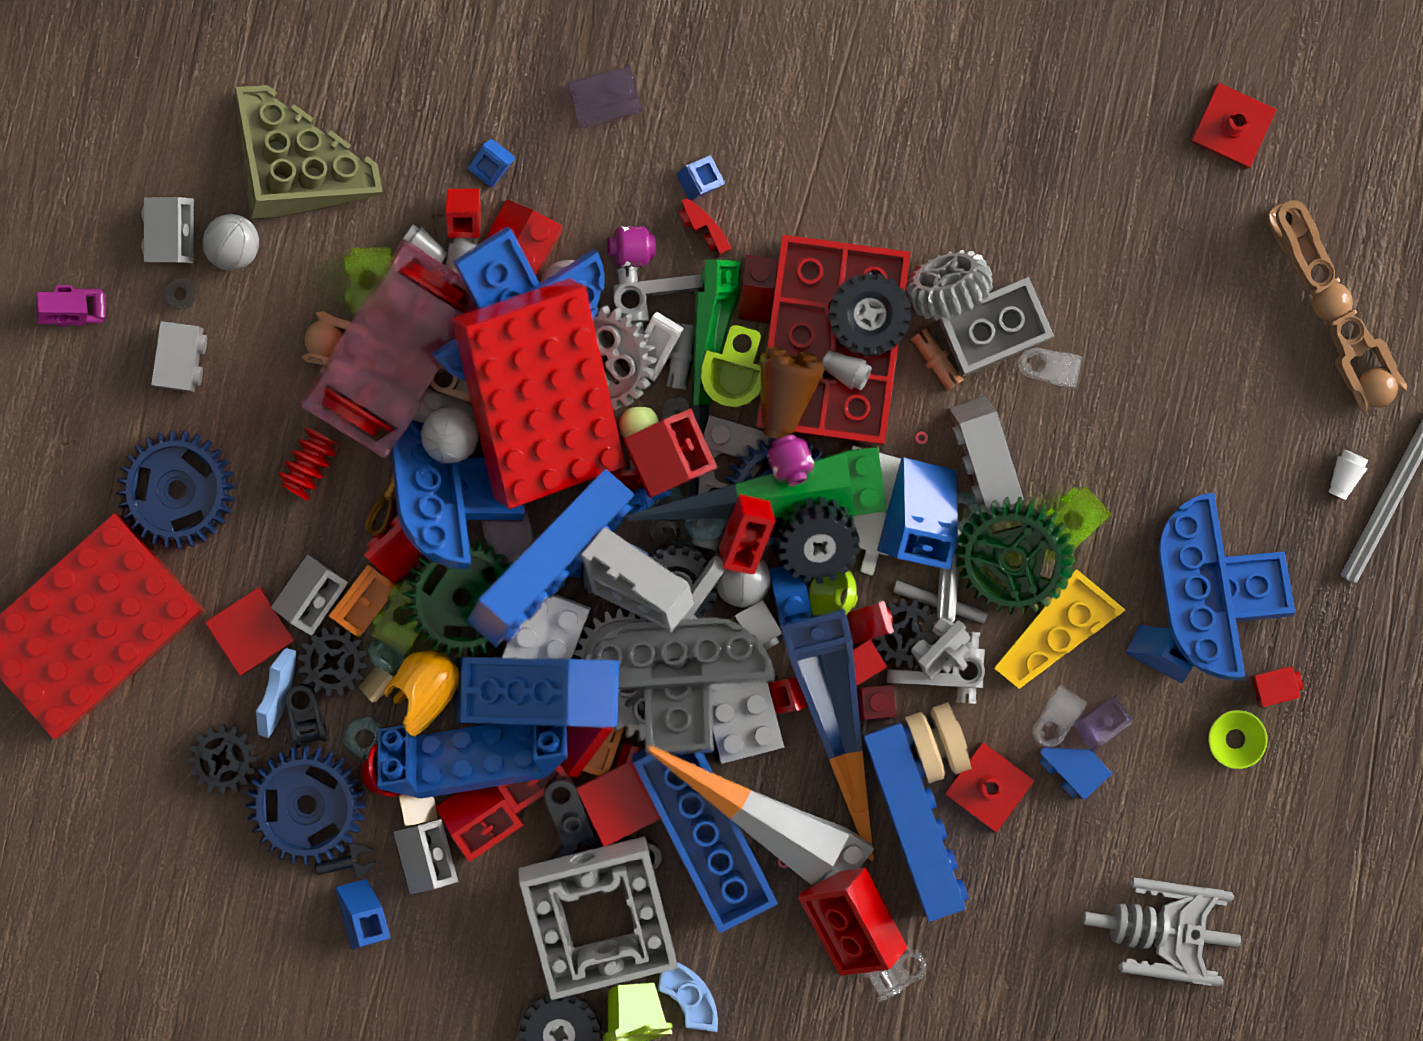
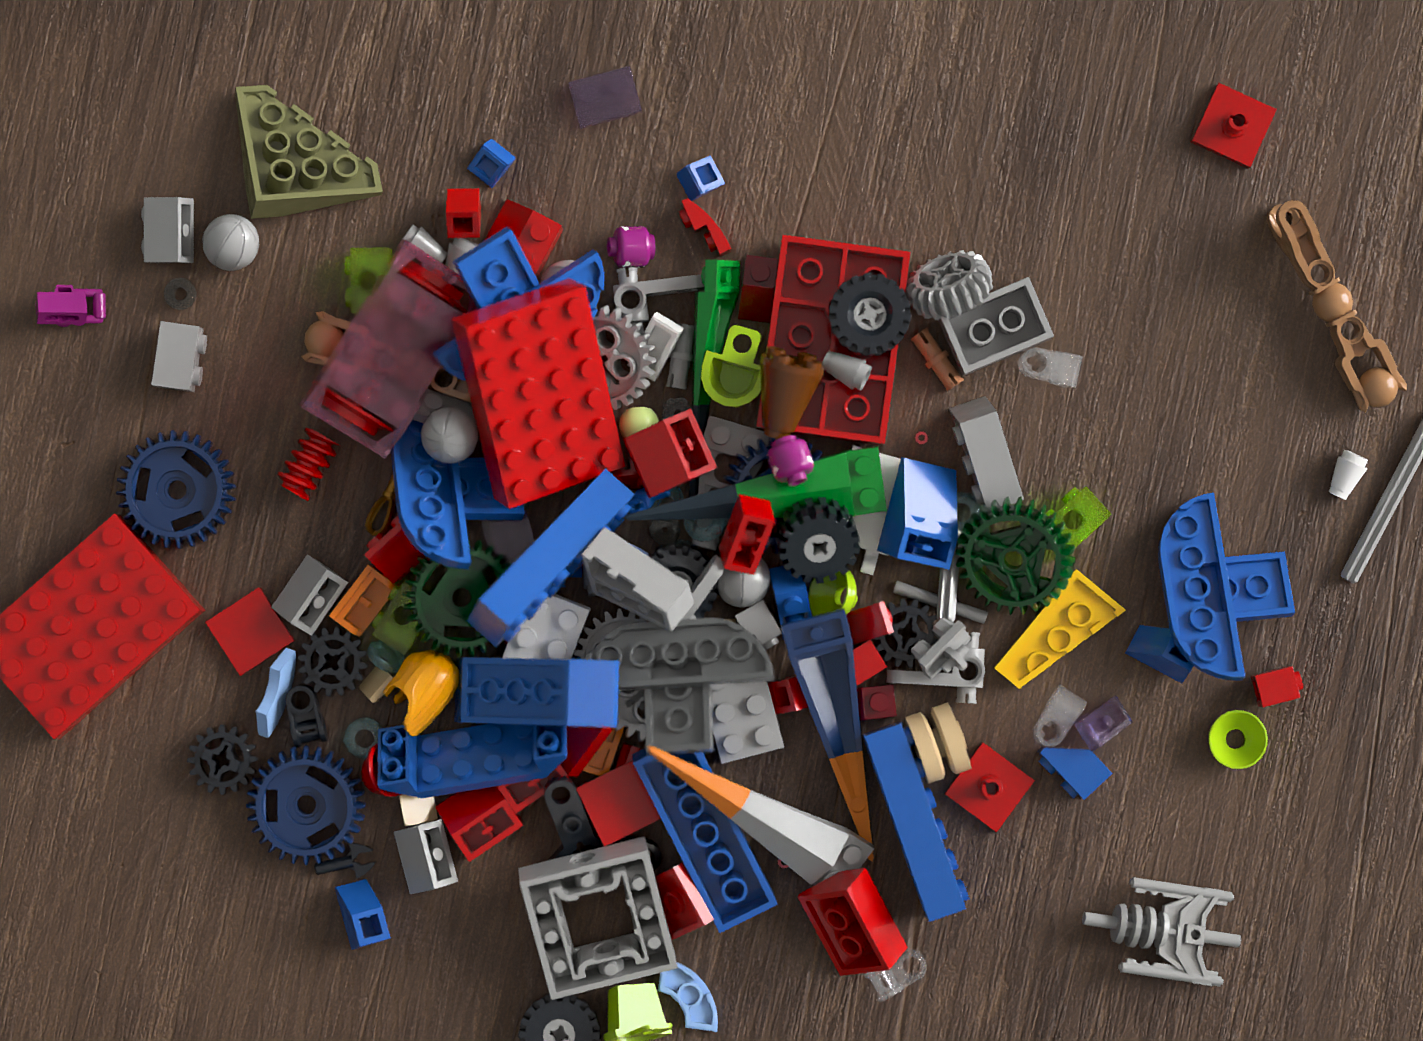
none -> red tile [655,863,714,940]

